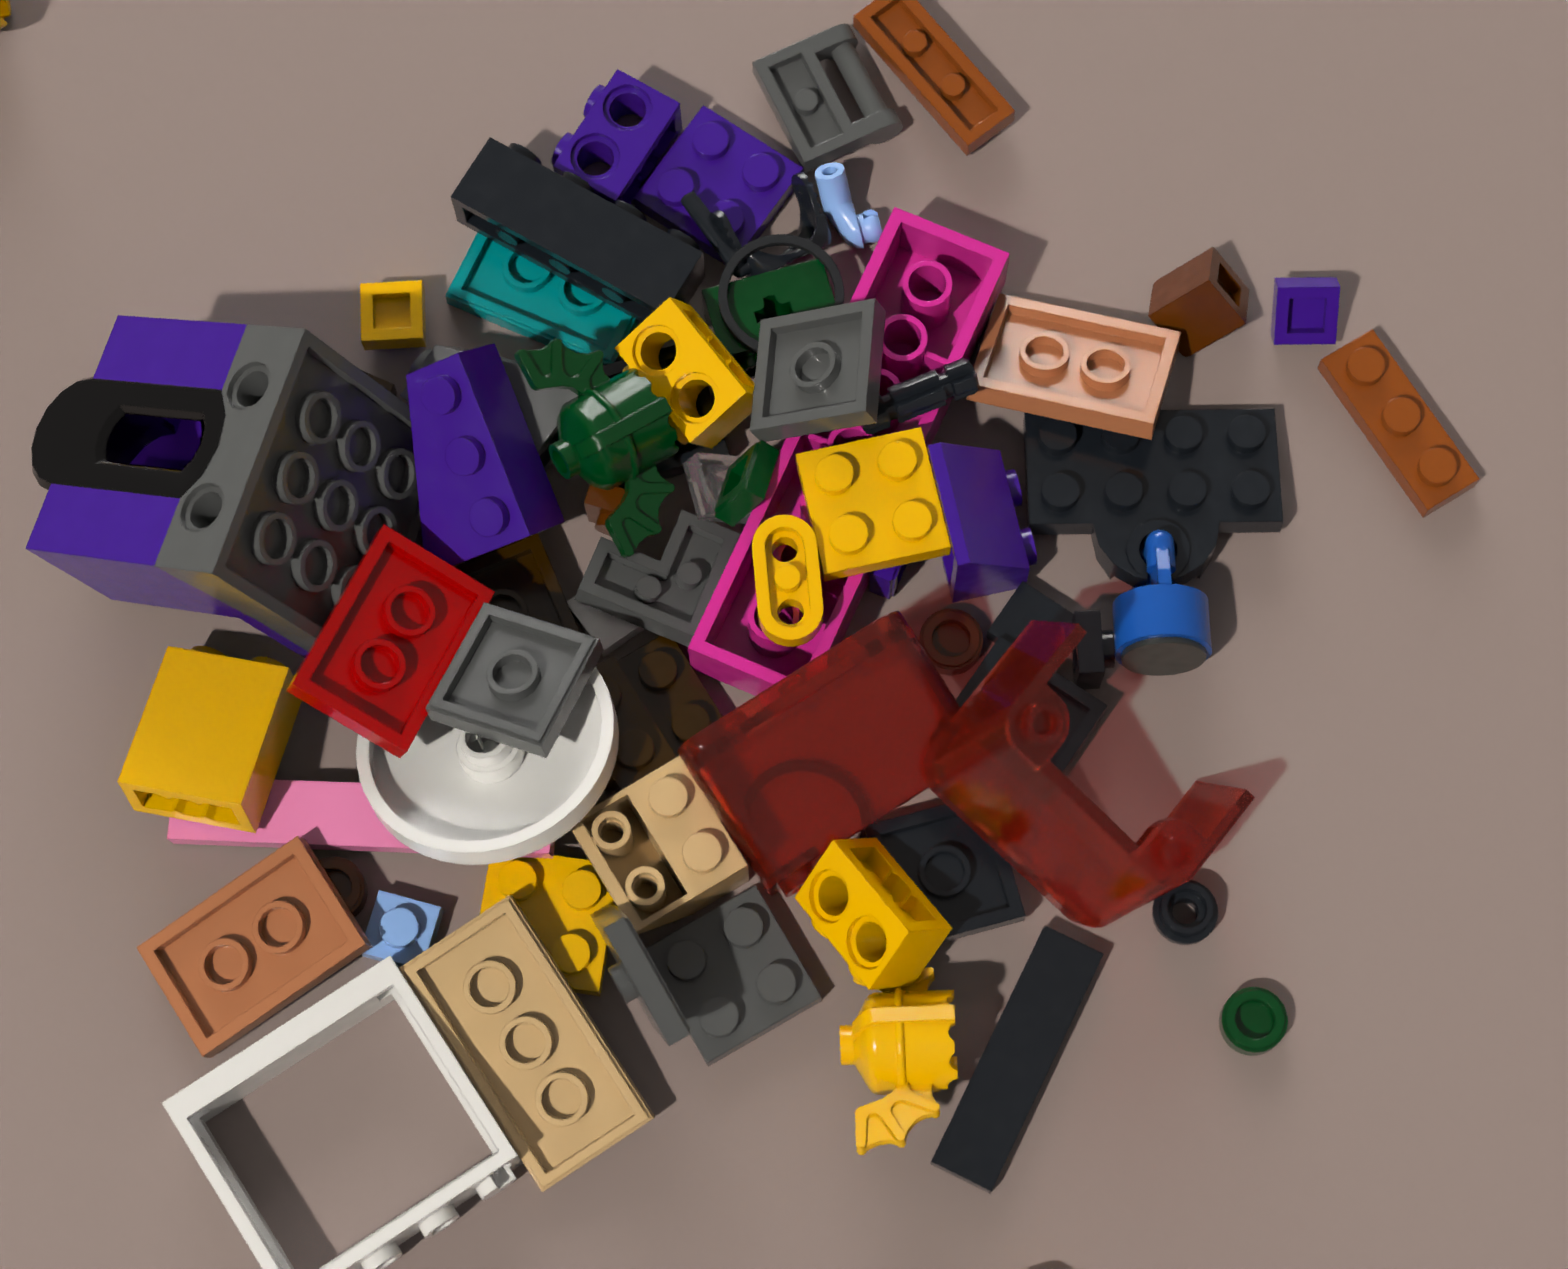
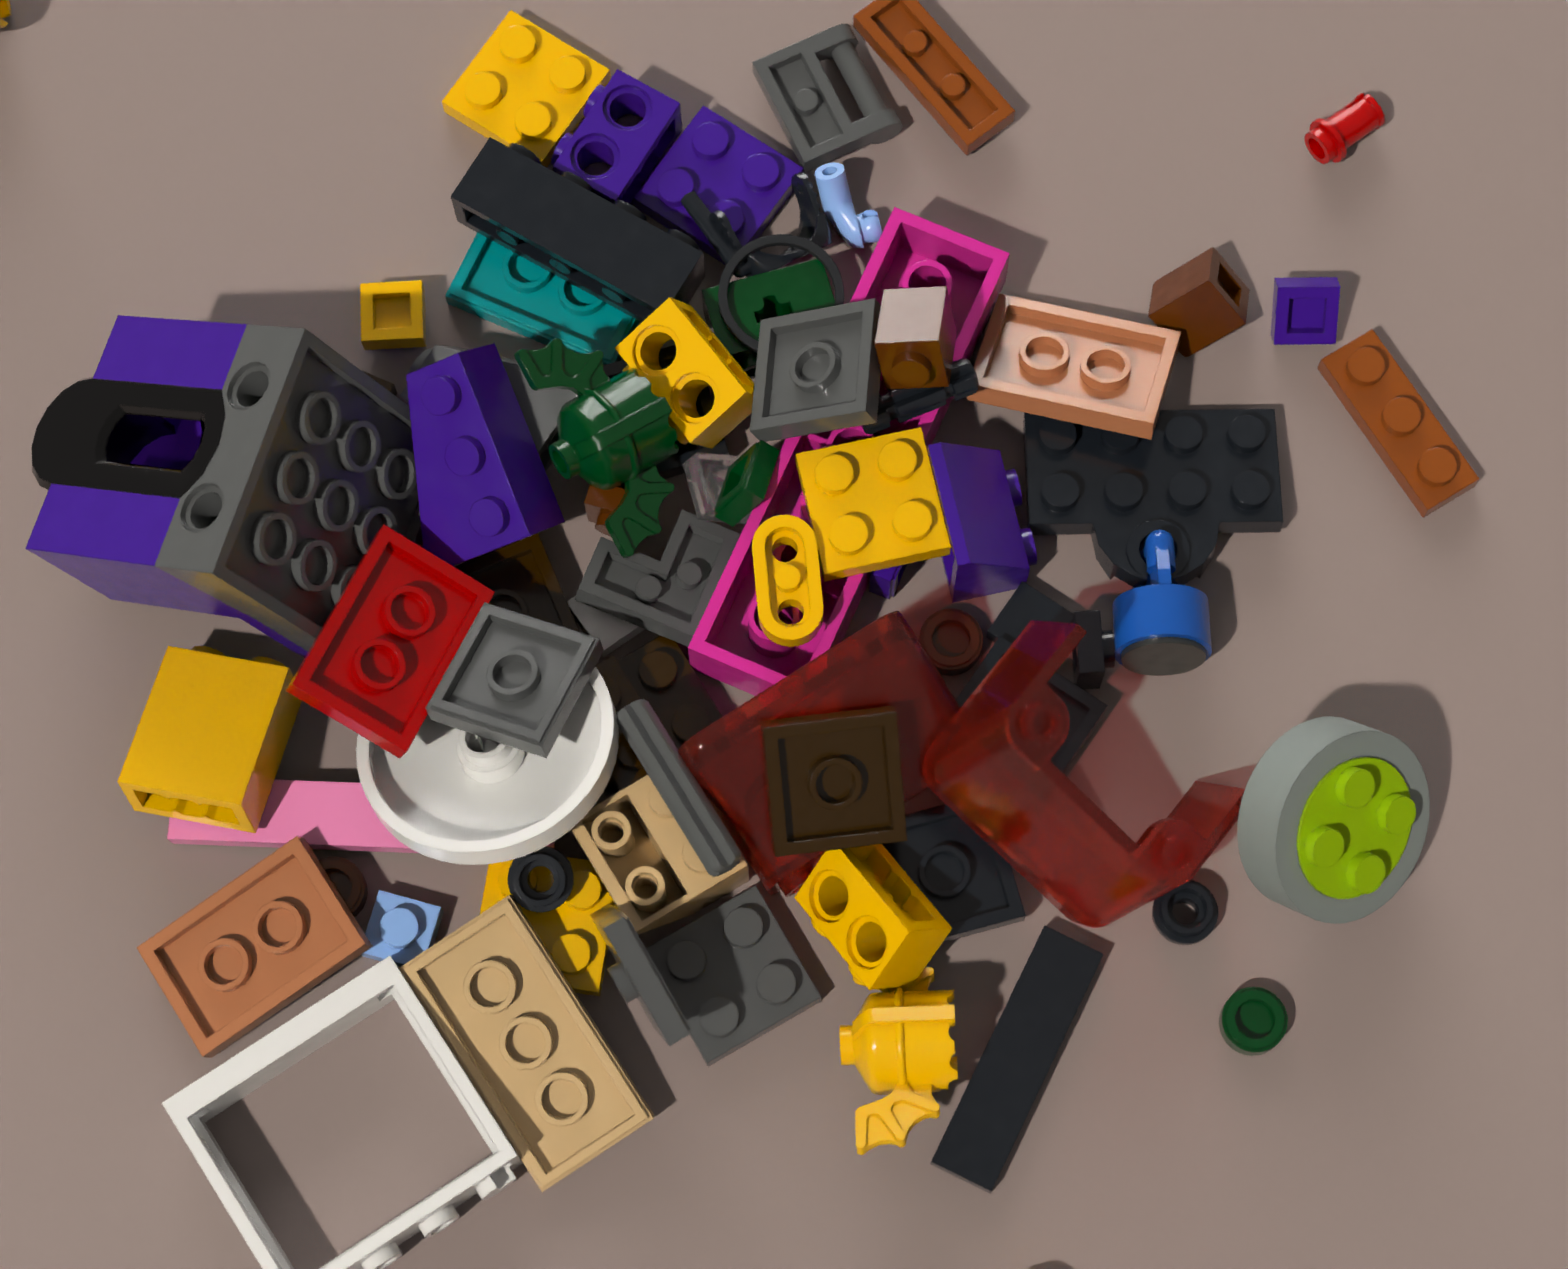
none -> yellow plate [442,10,611,168]
none -> black plate [508,846,574,912]
none -> dark grey axle [617,699,741,877]
none -> dark brown plate [760,705,907,857]
none -> reddish brown brick [874,286,957,390]
none -> wheel [1237,717,1430,924]
none -> red pin [1304,93,1385,164]

